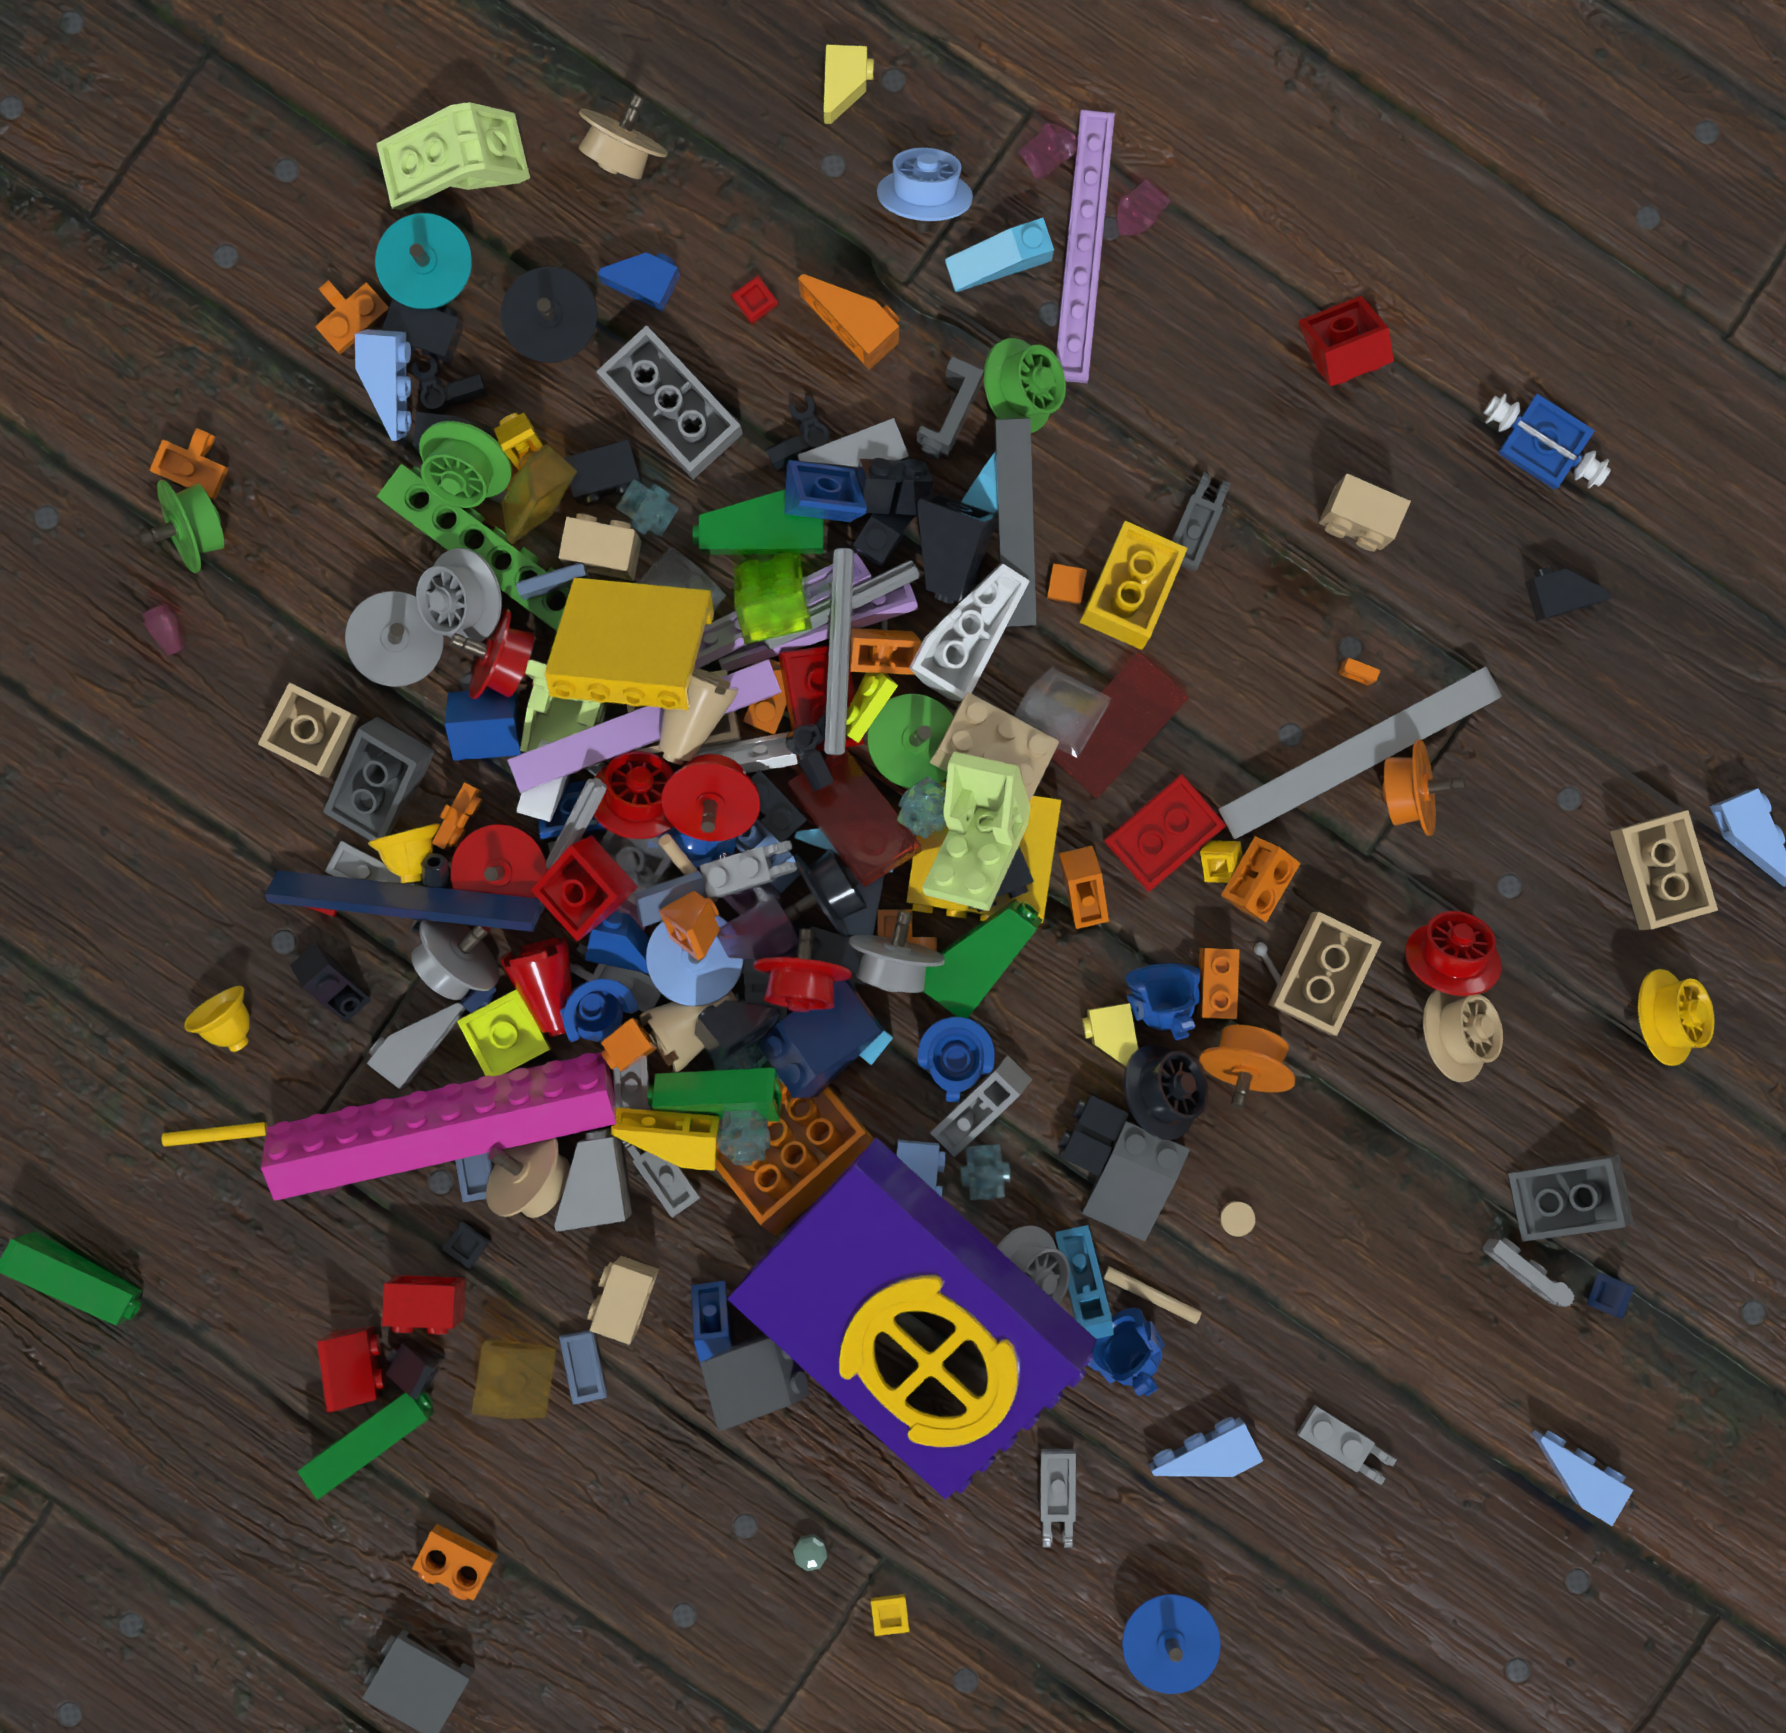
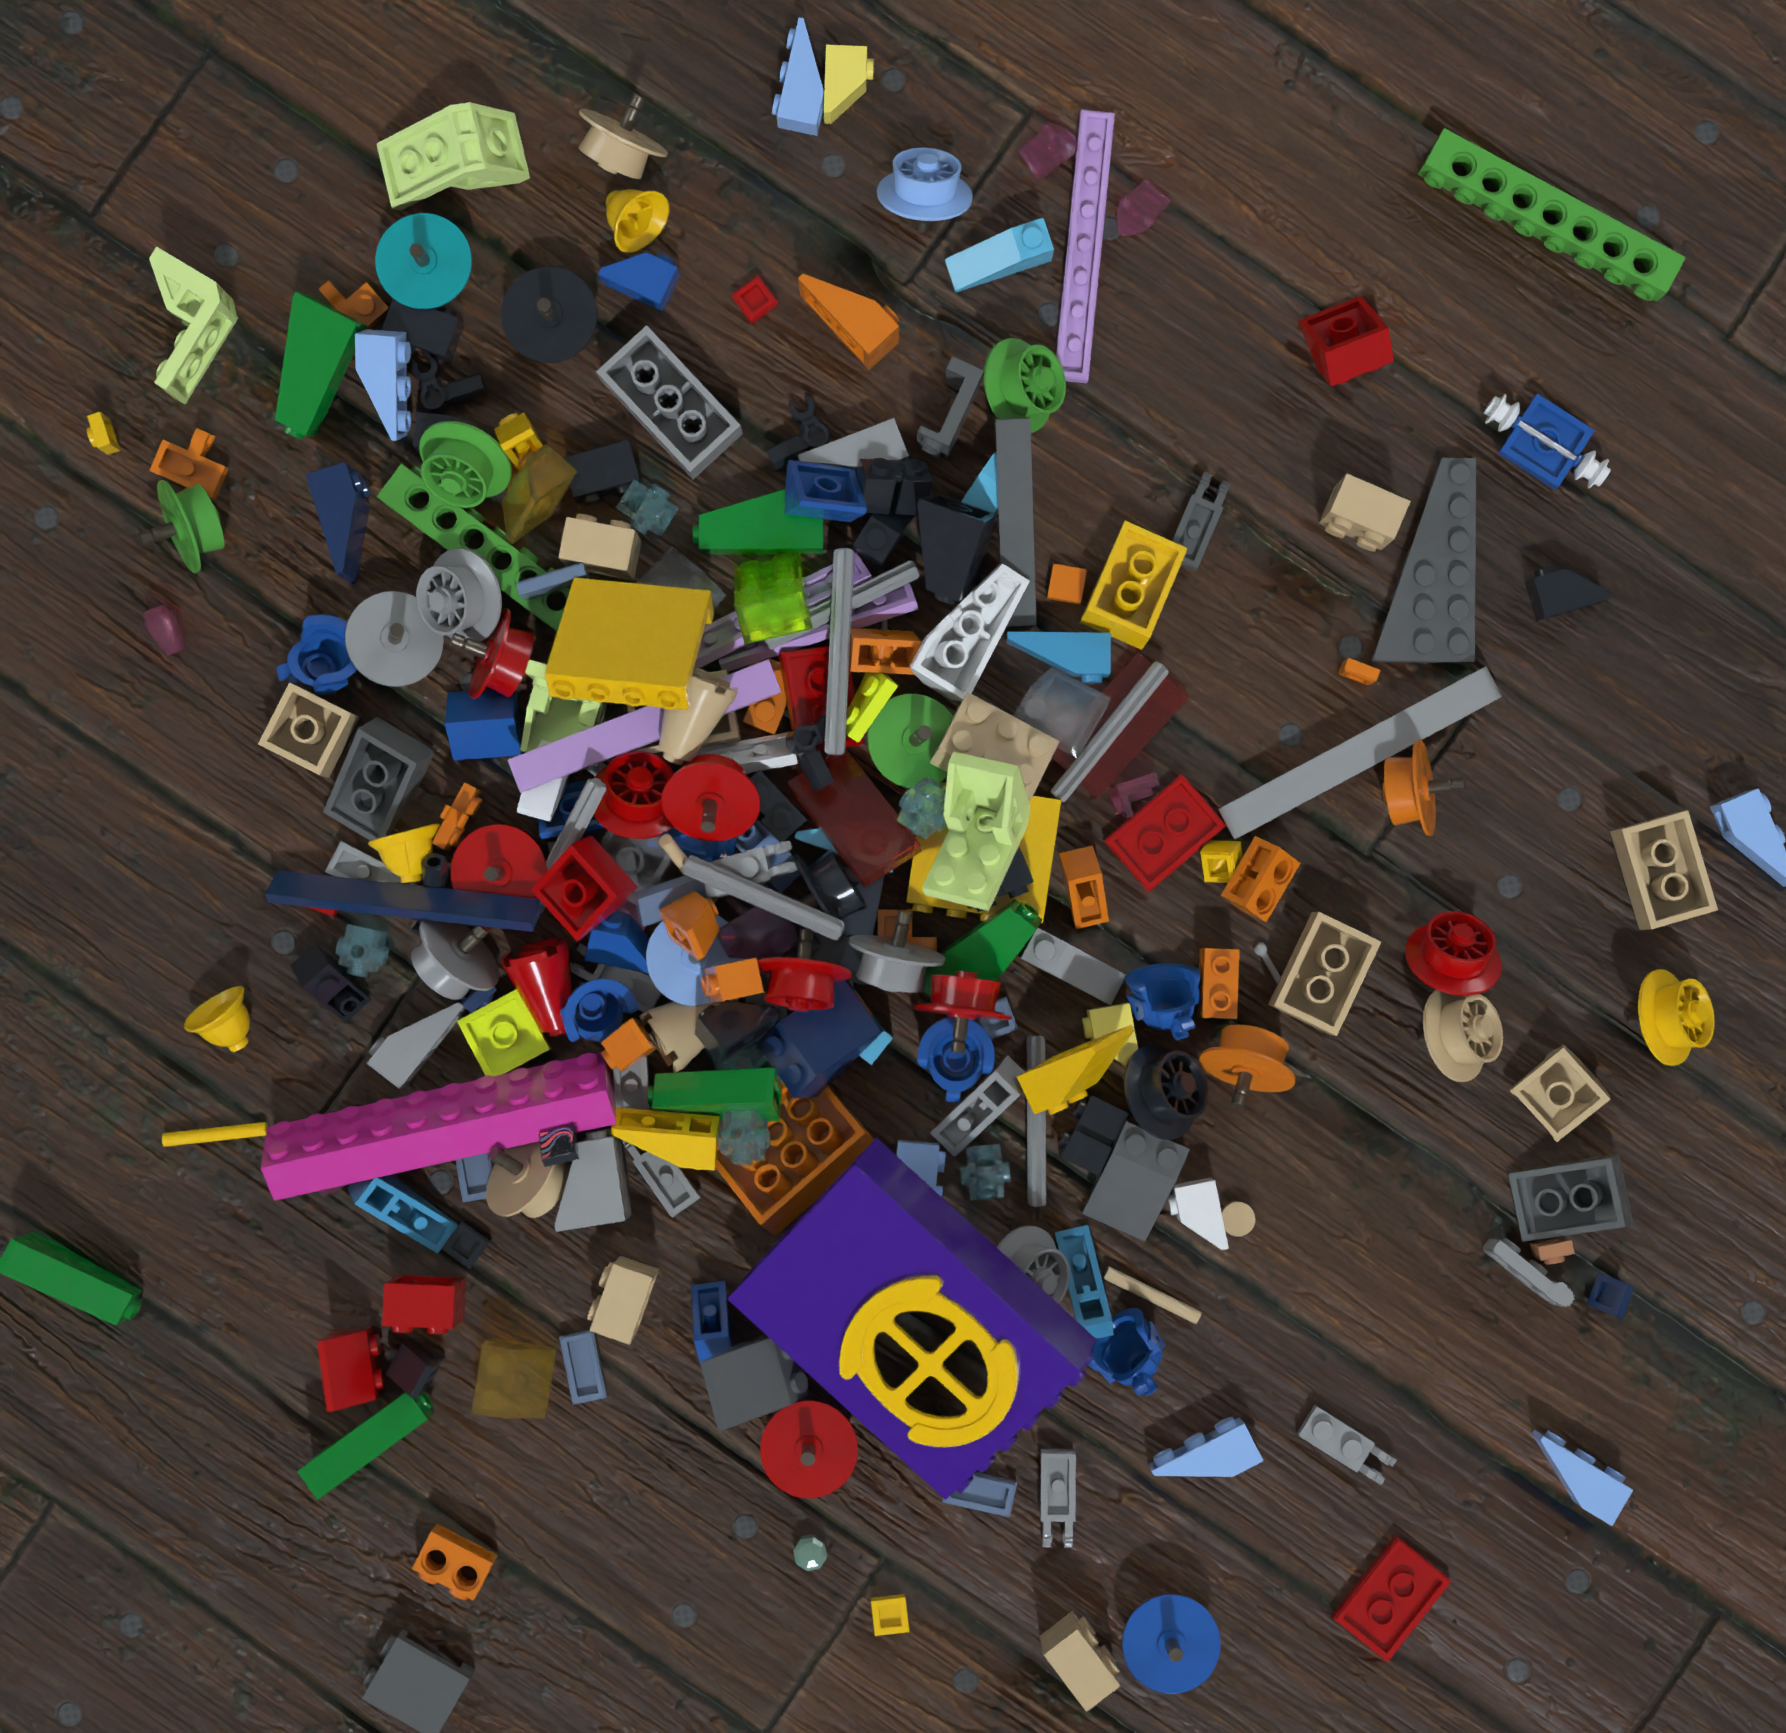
none -> yellow plate [86,412,121,455]
none -> yellowish green bracket [149,247,238,404]
none -> green slope [275,292,367,439]
none -> blue helmet [276,614,357,696]
none -> dark blue slope [305,462,371,584]
none -> clear light blue brick [336,924,389,977]
none -> dark azure slope [347,1175,458,1253]
none -> tile [539,1124,579,1167]
none -> yellow hat [606,189,669,253]
none -> light grey axle [682,856,845,940]
none -> orange brick [701,958,764,1002]
none -> red piece [760,1400,858,1498]
none -> light blue slope [772,18,824,136]
none -> red piece [913,971,1012,1054]
none -> sand blue tile [942,1472,1017,1517]
none -> sand blue tile [977,997,1018,1039]
none -> dark azure slope [1006,632,1111,684]
none -> yellow slope [1017,1025,1134,1115]
none -> light grey slope [1019,928,1126,1005]
none -> light grey axle [1026,1035,1046,1207]
none -> tan brick [1040,1611,1120,1712]
none -> light grey axle [1051,661,1169,802]
none -> clear pink bracket [1110,772,1160,819]
none -> white slope [1167,1177,1229,1250]
none -> red tile [1331,1535,1452,1663]
none -> dark grey wing [1370,458,1476,664]
none -> bright green brick [1418,128,1686,302]
none -> tan slope [1510,1045,1611,1142]
none -> nougat plate [1529,1236,1575,1264]

